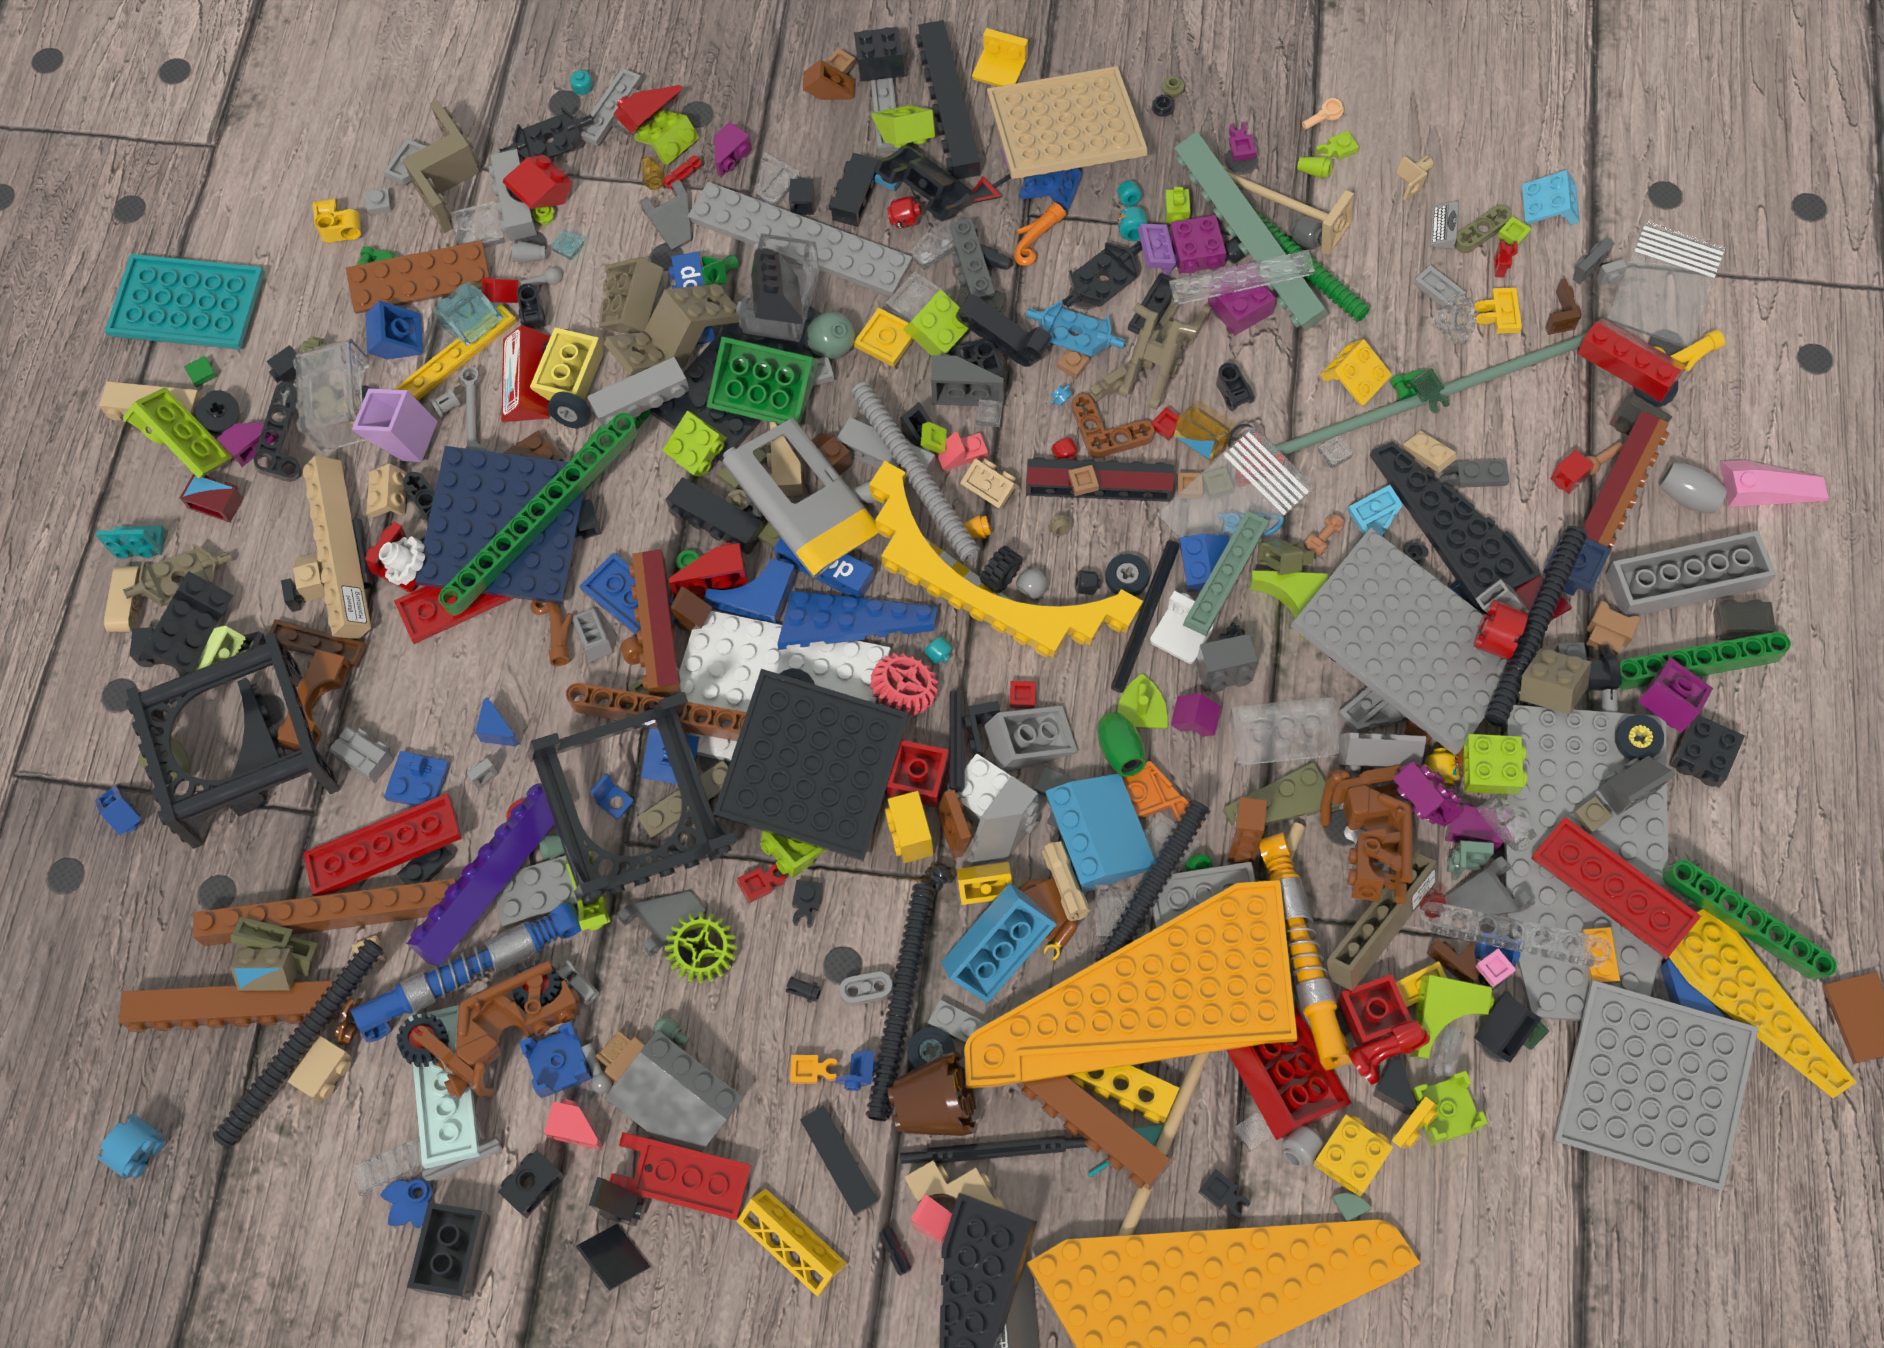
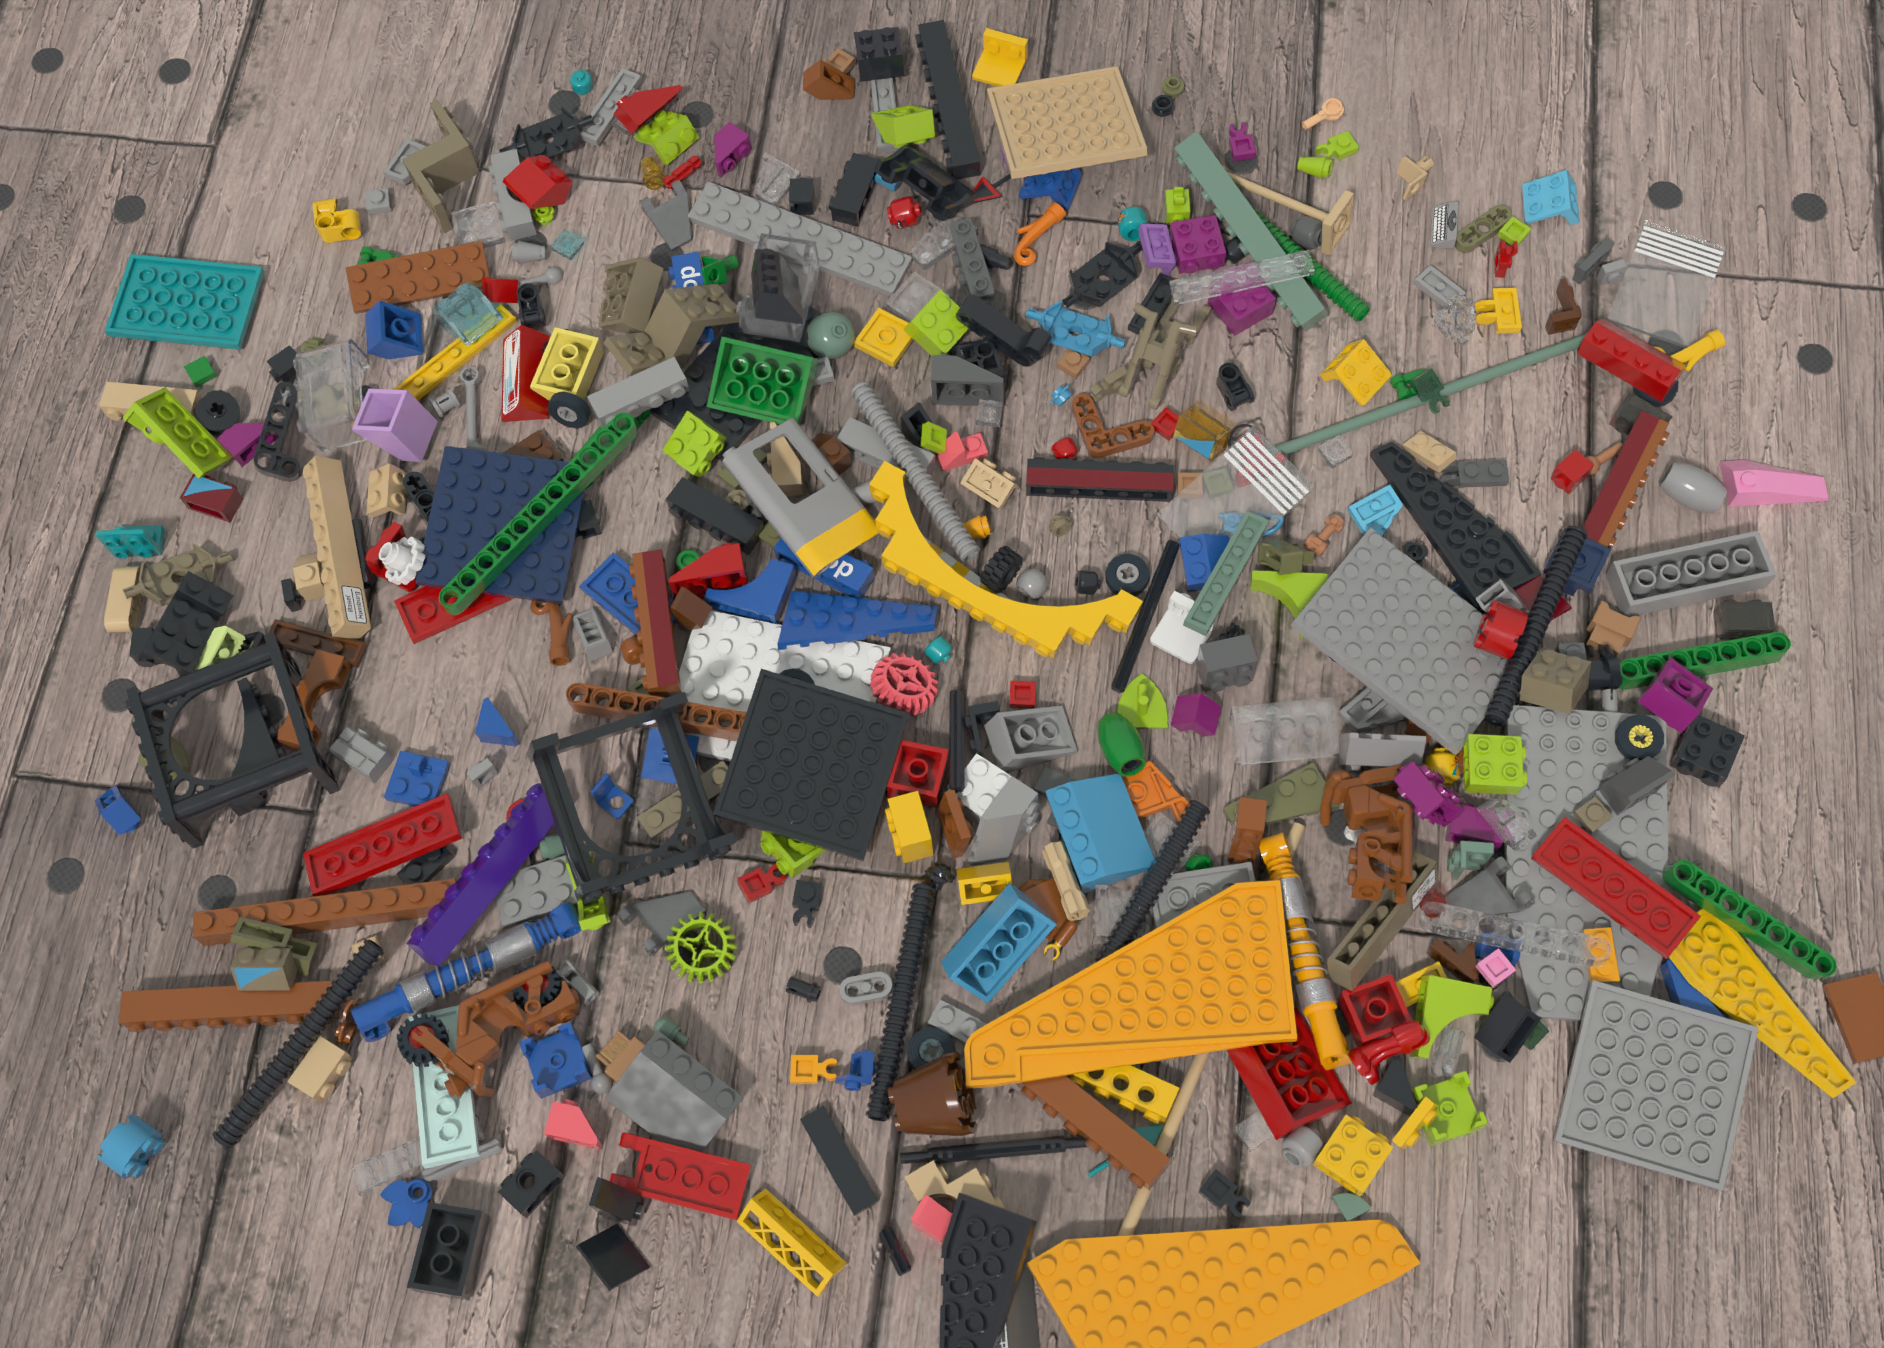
medium nougat plate [1068,465,1099,496] -> none
teal piece [1117,180,1142,207] -> none

